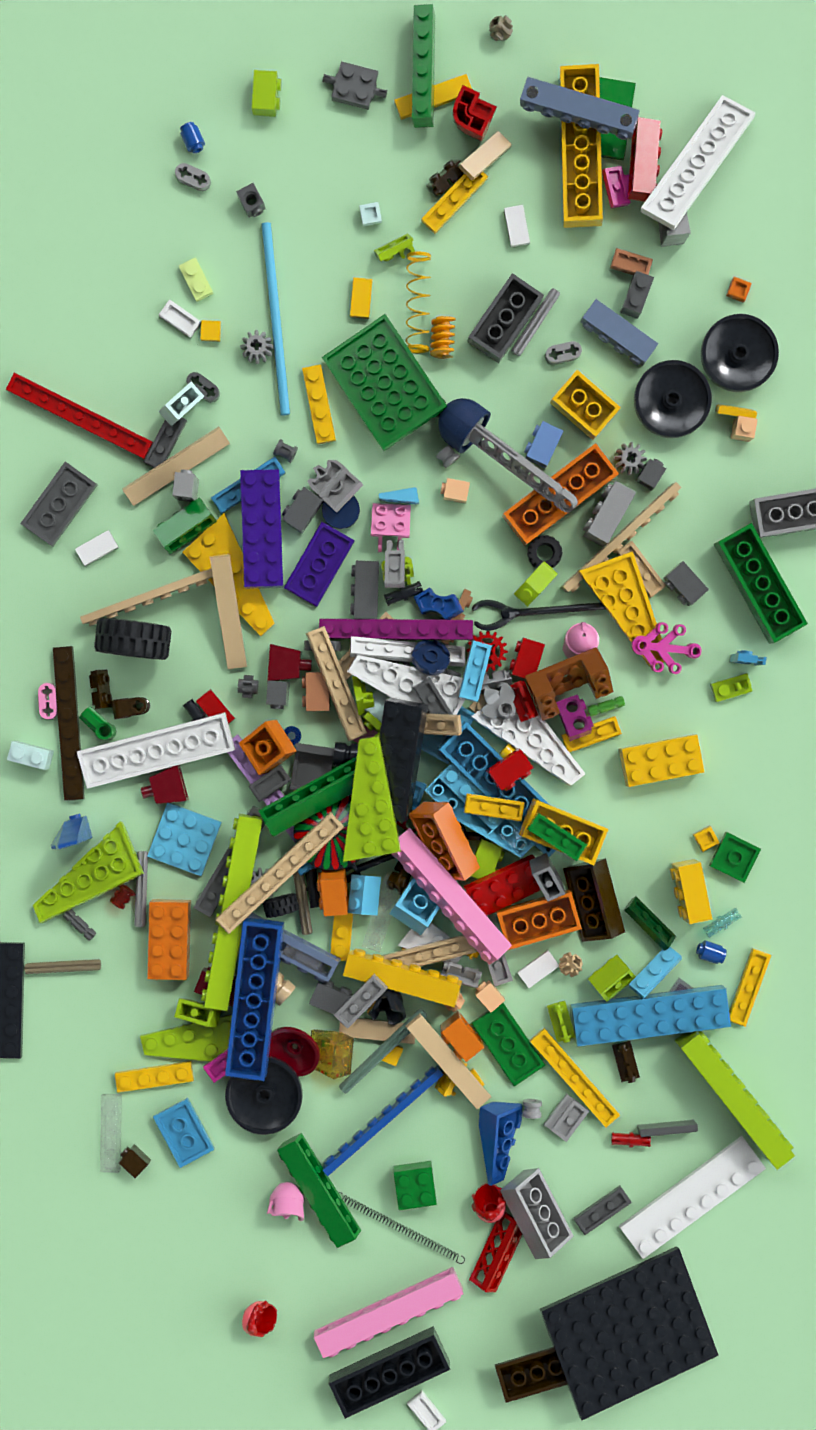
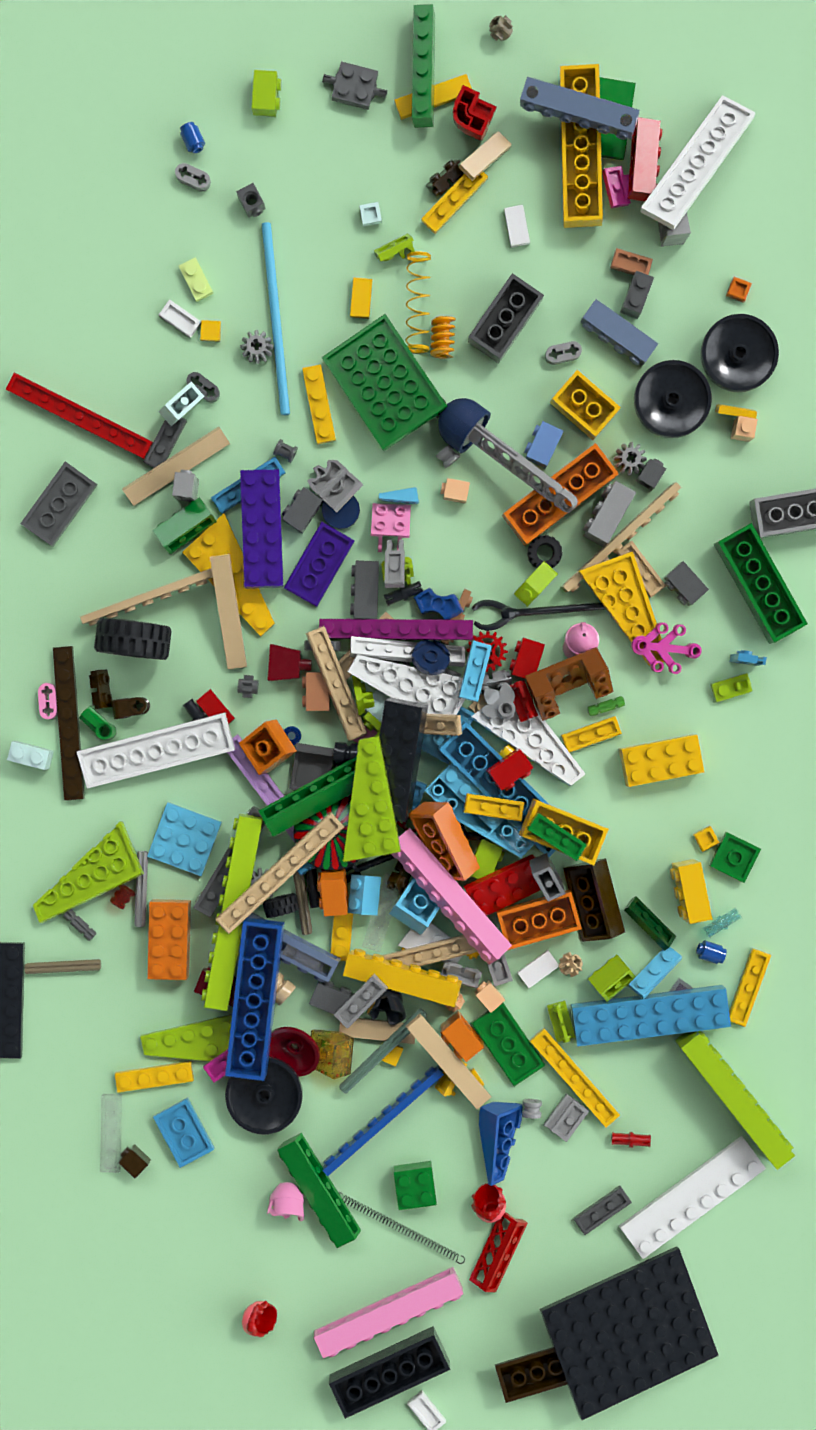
blue wedge [51,814,93,849] -> none
white tile [75,530,119,566] -> none
dark red torso [141,765,189,804] -> none
lime brick [174,998,222,1027] -> none
dark grey tile [249,764,291,802] -> none
dark grey brick [266,681,290,709] -> none
dark grey tile [413,677,453,736] -> none
light grey brick [500,1168,574,1259] -> none
light grey axle [512,288,560,356] -> none
magenta brick [556,694,594,741] -> none
dark brown hinge [612,1040,640,1083] -> none
dark grey tile [637,1120,698,1137] -> none

